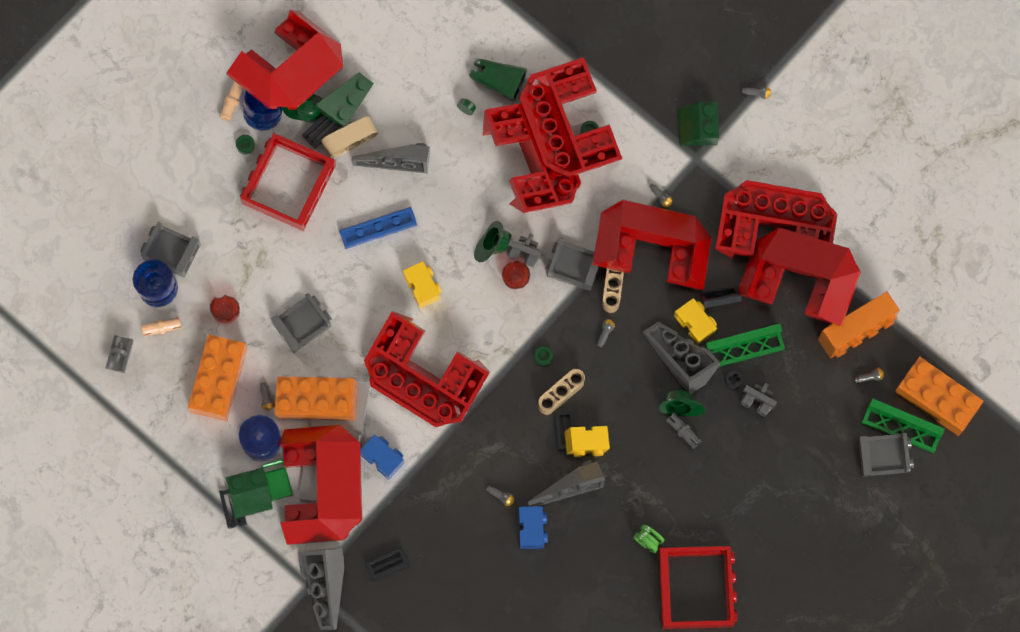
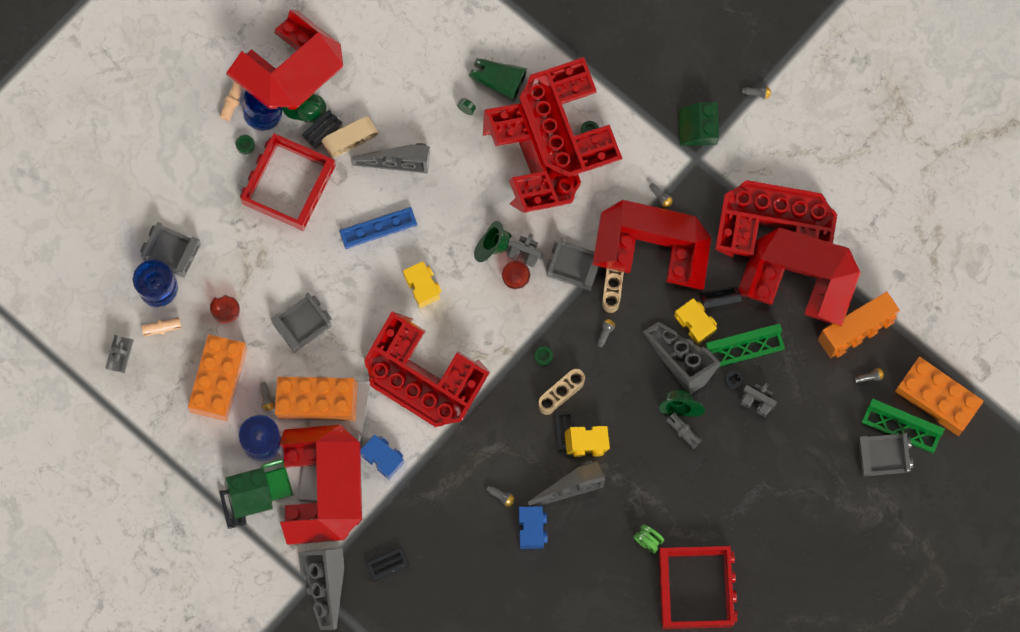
dark green wing [313,72,374,128] -> none

